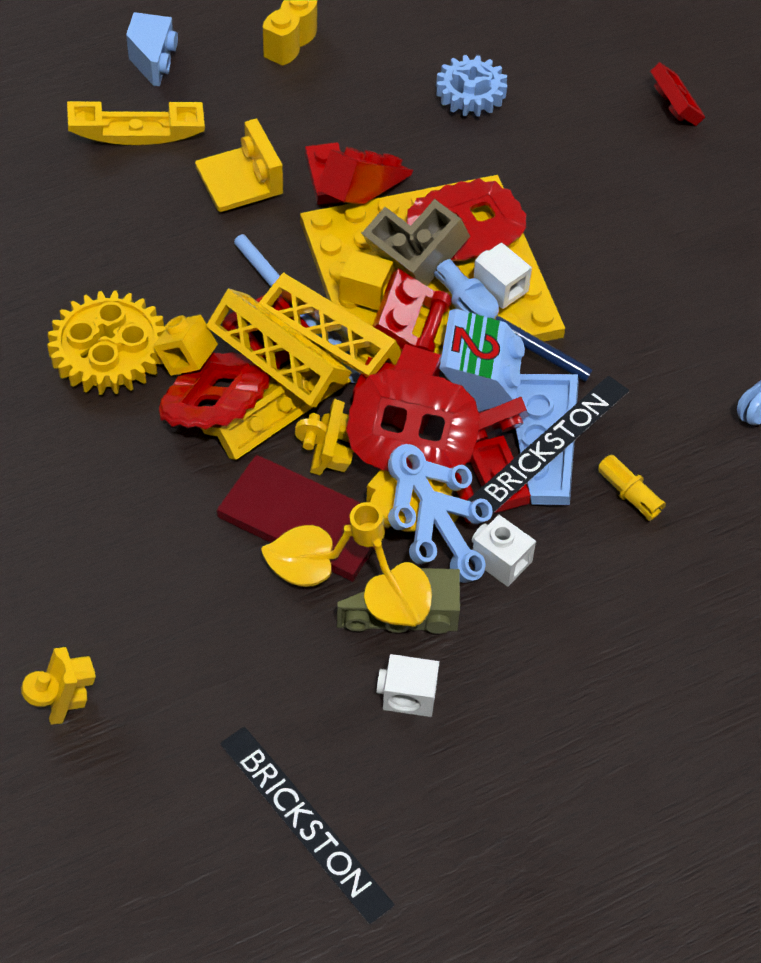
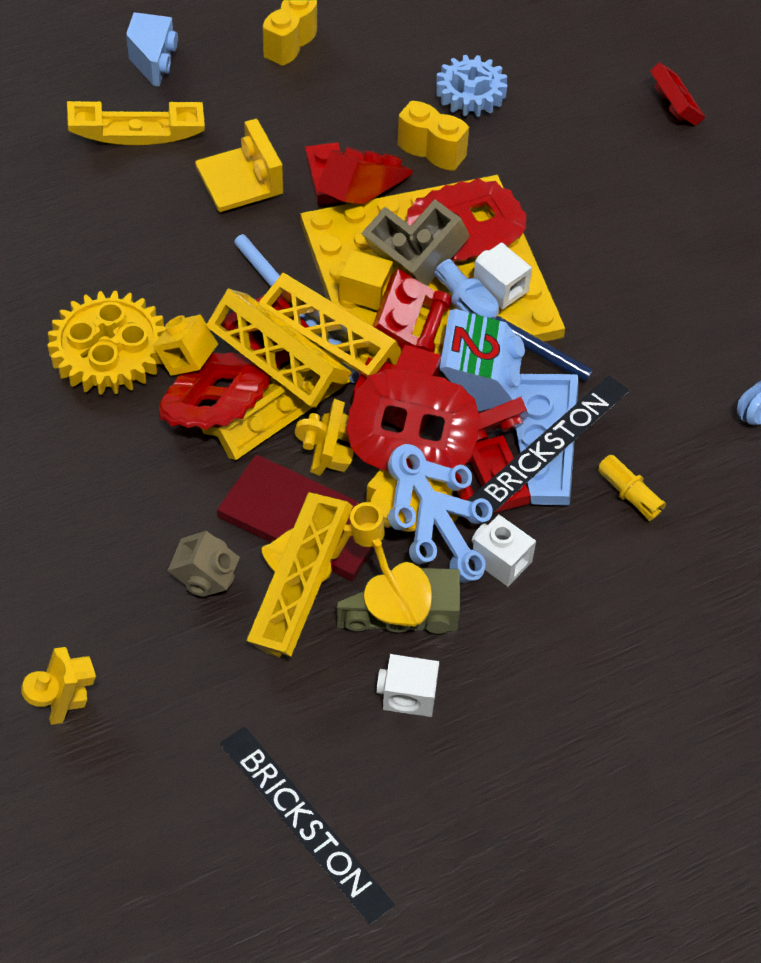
none -> dark tan brick [167,531,240,597]
none -> yellow fence [246,492,353,658]
none -> yellow brick [397,101,469,171]

